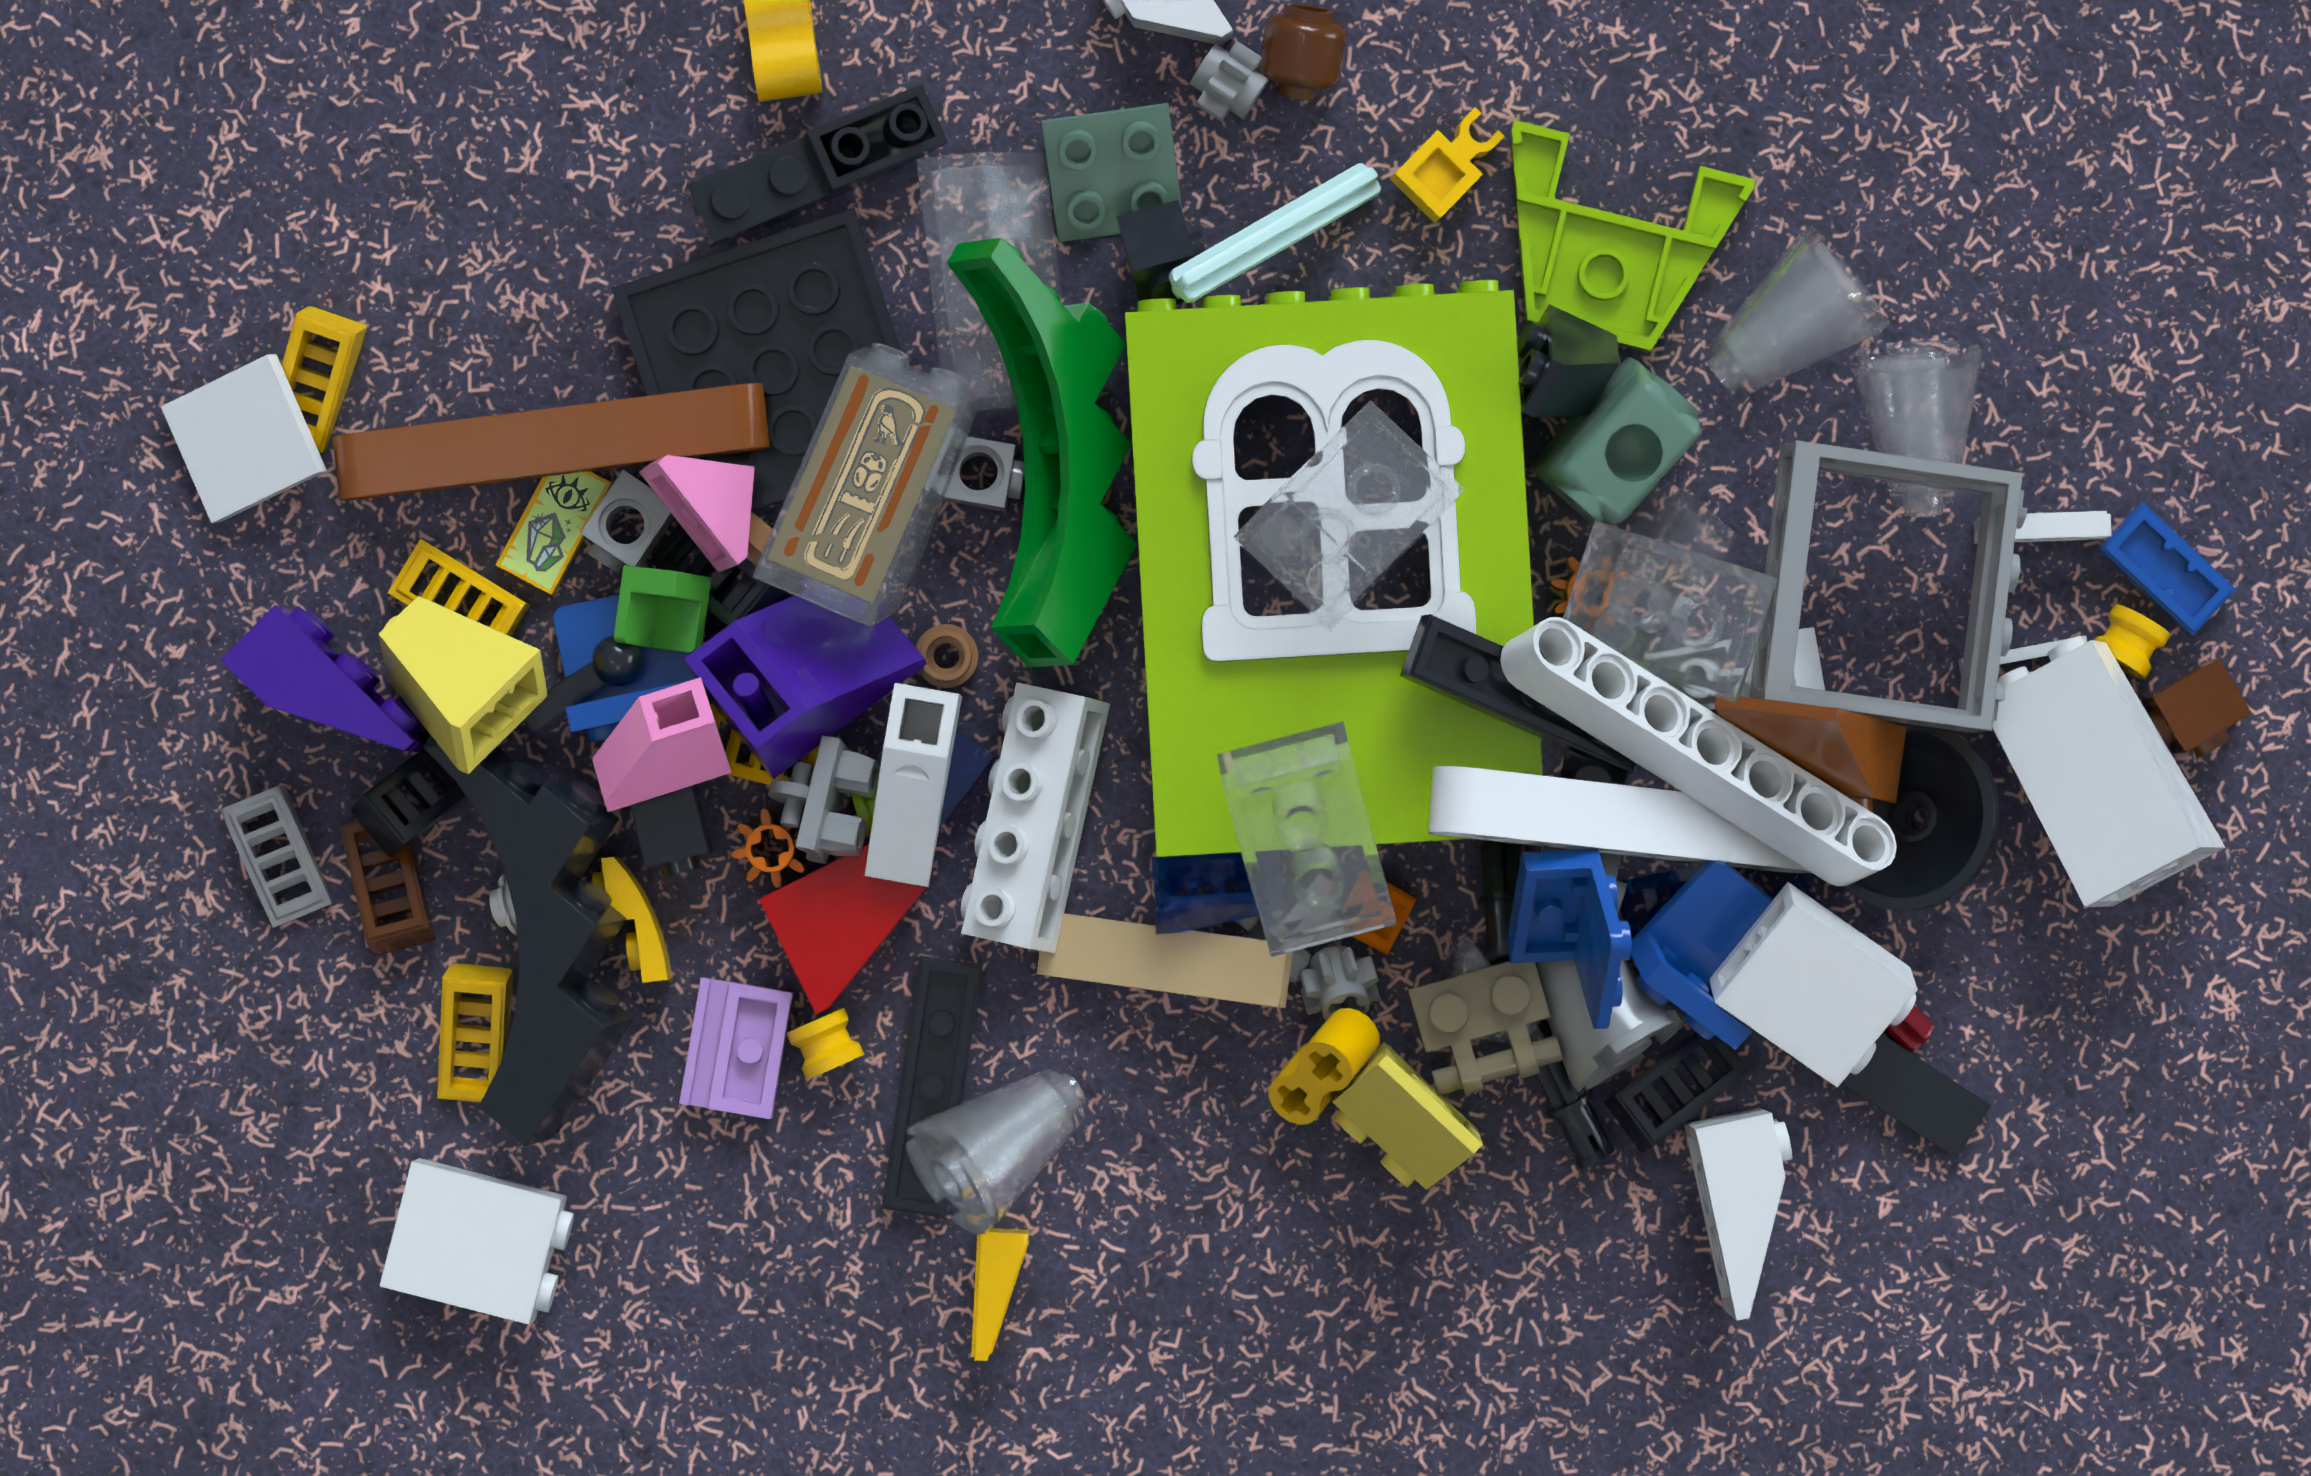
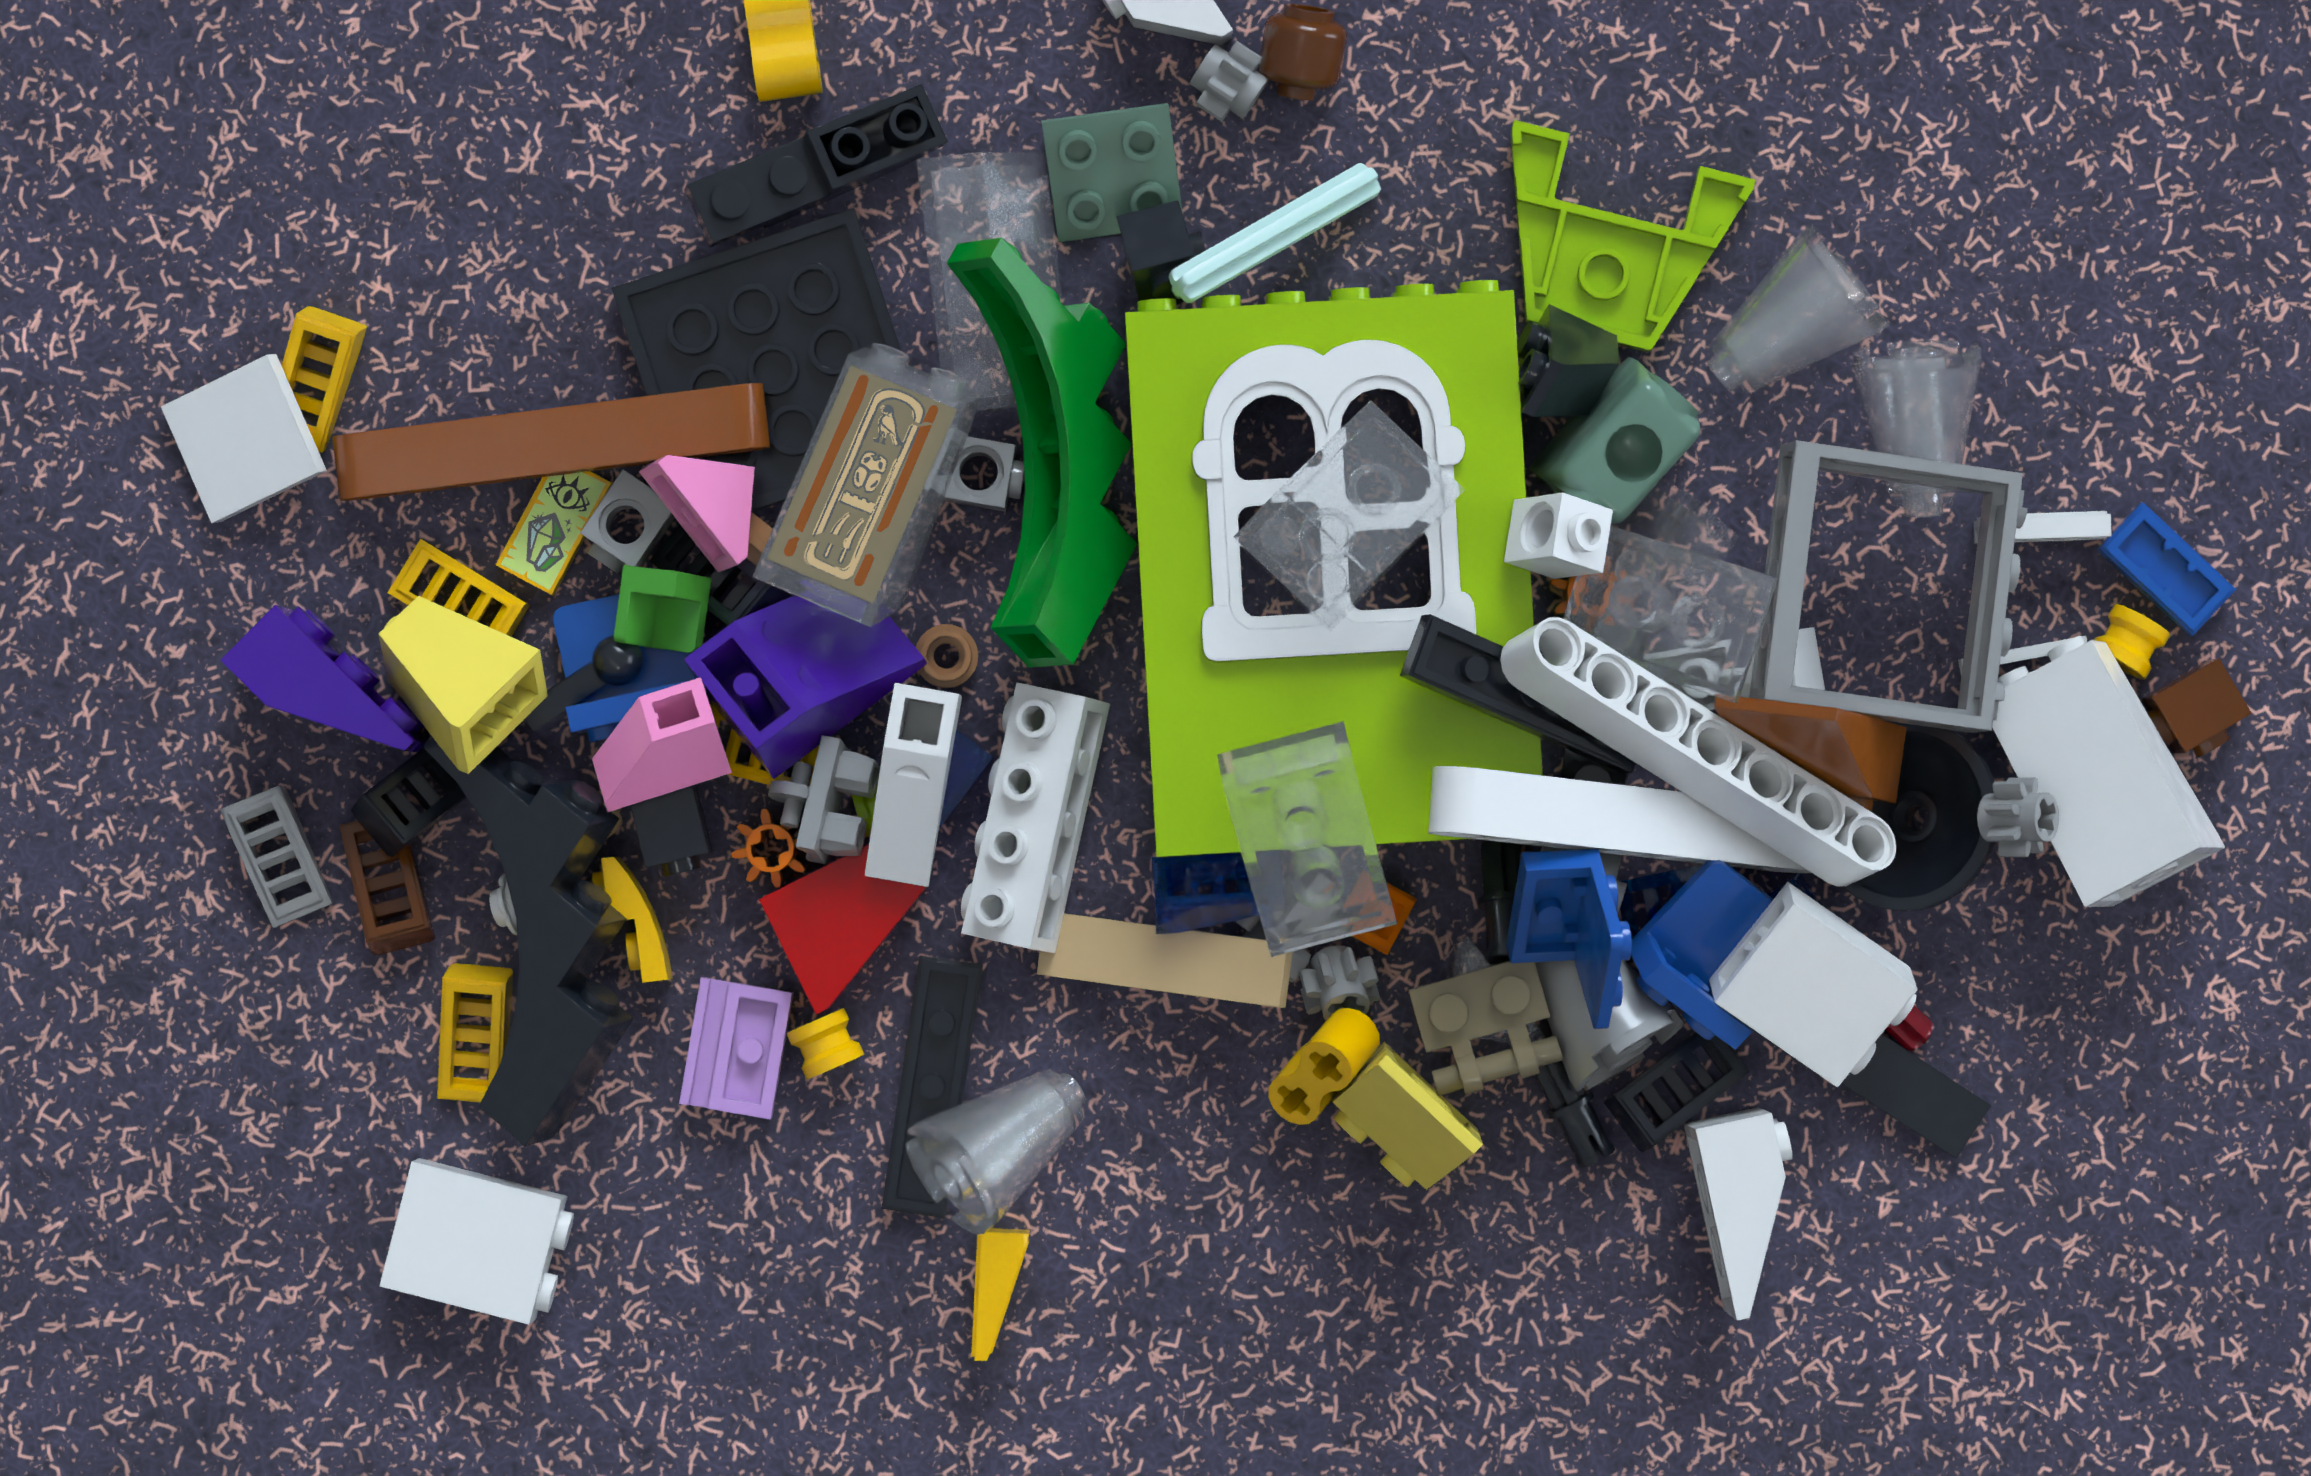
yellow plate [1390,107,1505,223] -> none
none -> white brick [1504,493,1613,579]
none -> light grey gear [1977,777,2059,857]

